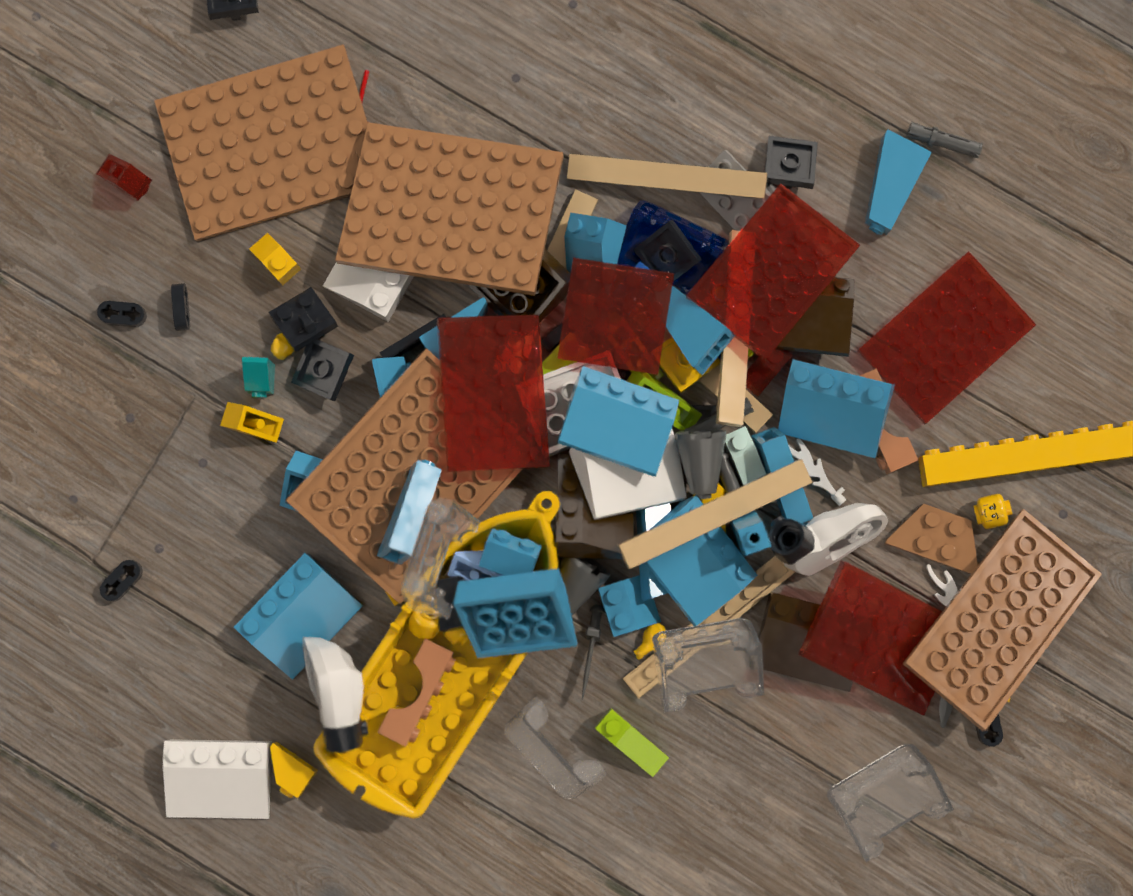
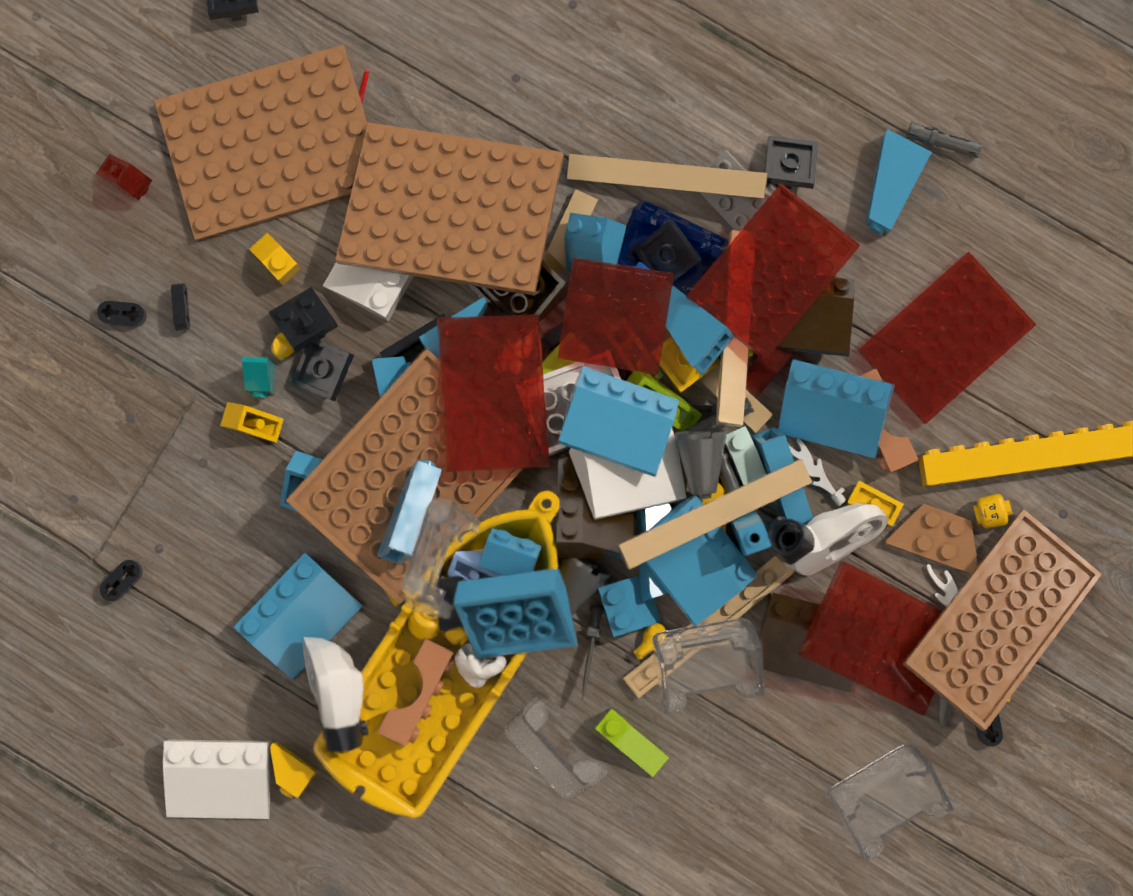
none -> white hair [455,642,507,688]
none -> yellow plate [846,481,904,527]

